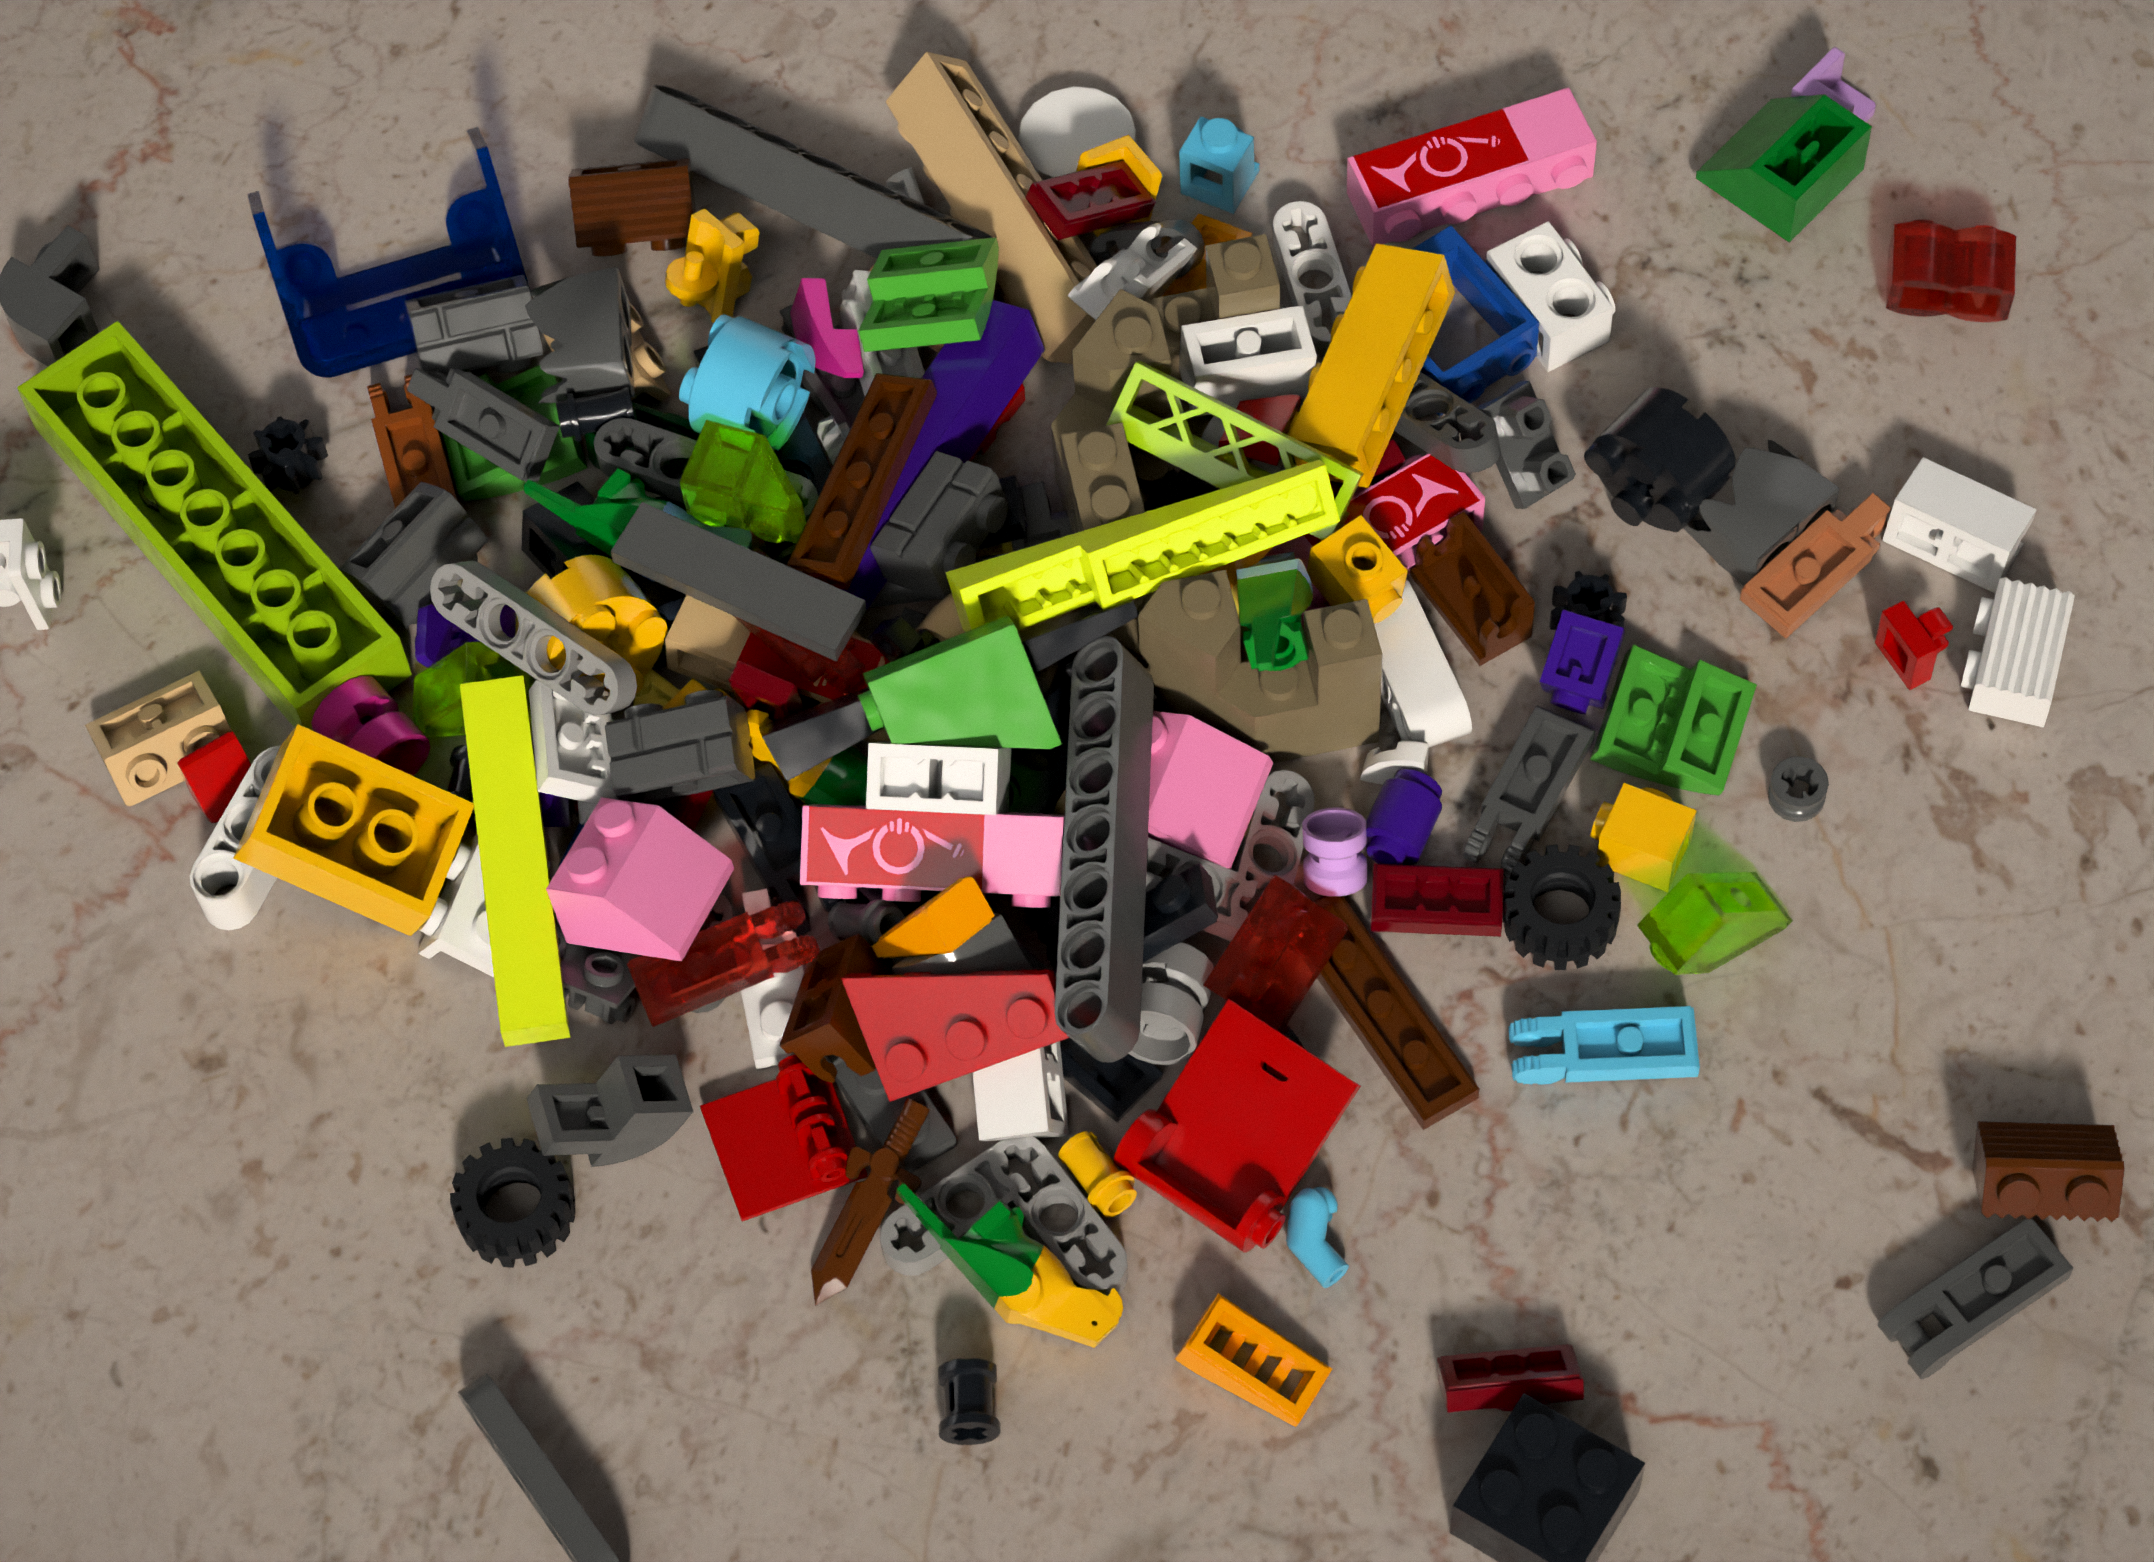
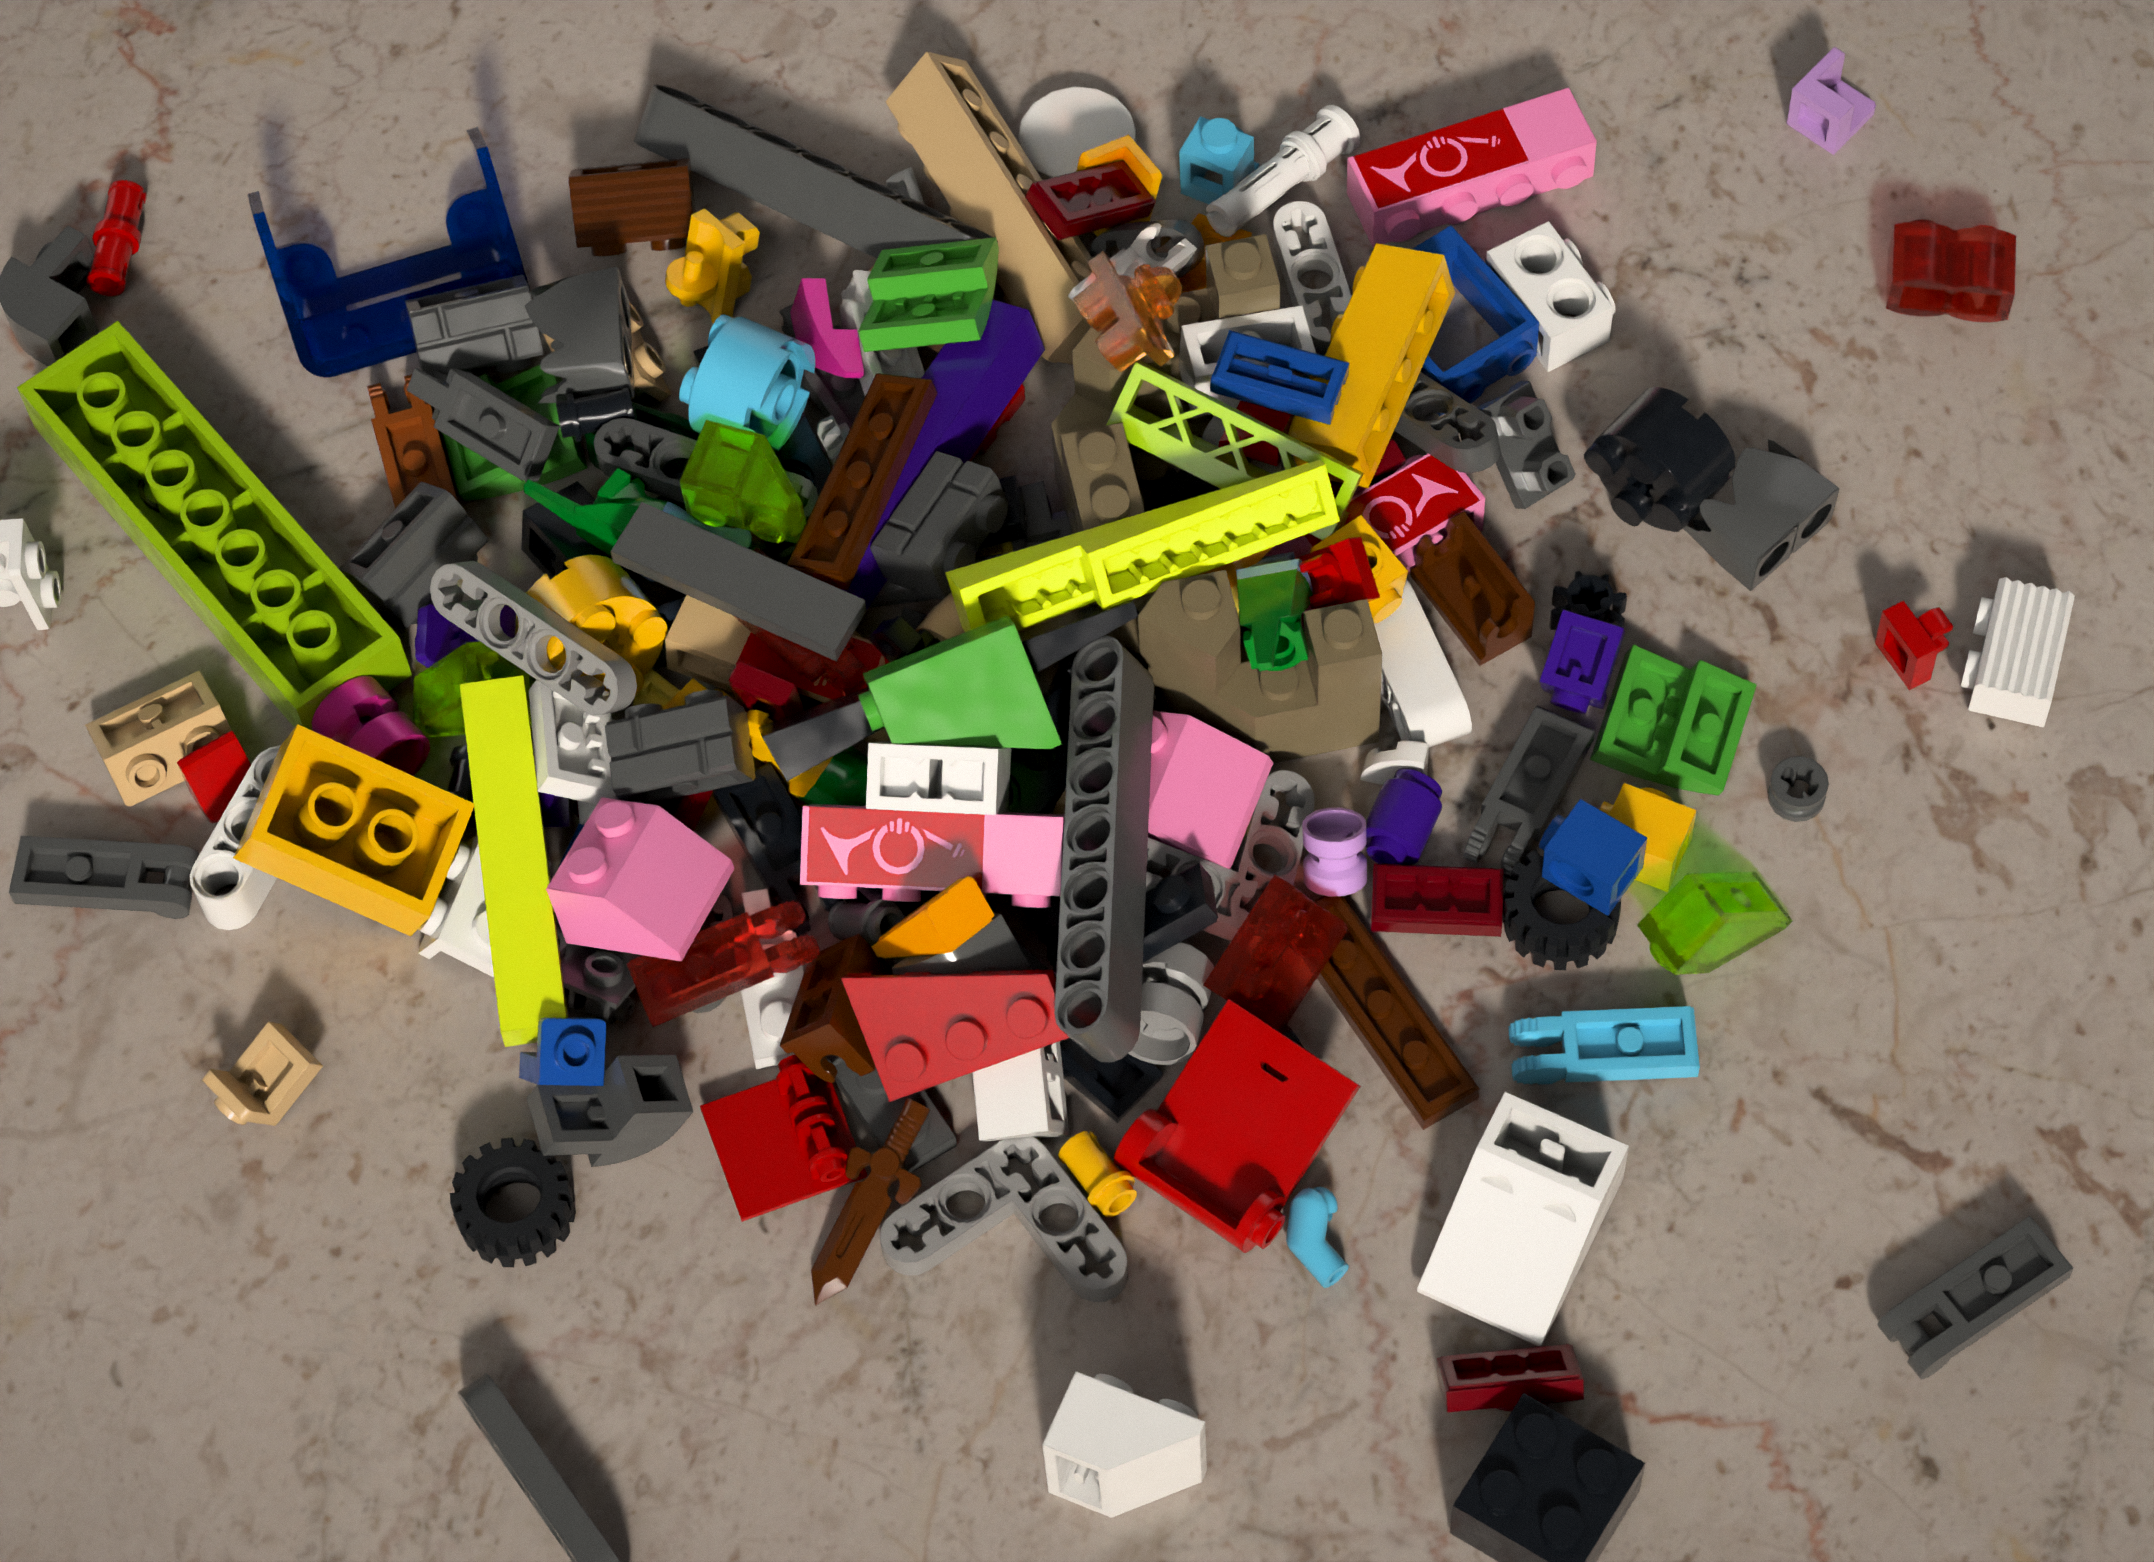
black gear [248,416,328,494] -> none
animal [896,1183,1123,1348] -> none
black bush [938,1358,1001,1445] -> none
light orange slope [1175,1293,1332,1427] -> none
green slope [1696,94,1872,243] -> none
nougat hinge [1740,493,1892,639] -> none
white hinge [1882,457,2037,593] -> none
reddish brown brick [1972,1121,2124,1222] -> none
none -> dark grey plate [9,836,199,919]
none -> red pin [86,180,147,296]
none -> tan bracket [202,1022,323,1126]
none -> blue bracket [519,1017,606,1086]
none -> white slope [1042,1371,1207,1518]
none -> clear orange hips [1073,251,1182,372]
none -> white pin [1206,104,1361,237]
none -> blue tile [1210,330,1349,425]
none -> red tile [1296,537,1380,610]
none -> white slope [1417,1092,1629,1347]
none -> blue brick [1539,799,1647,916]

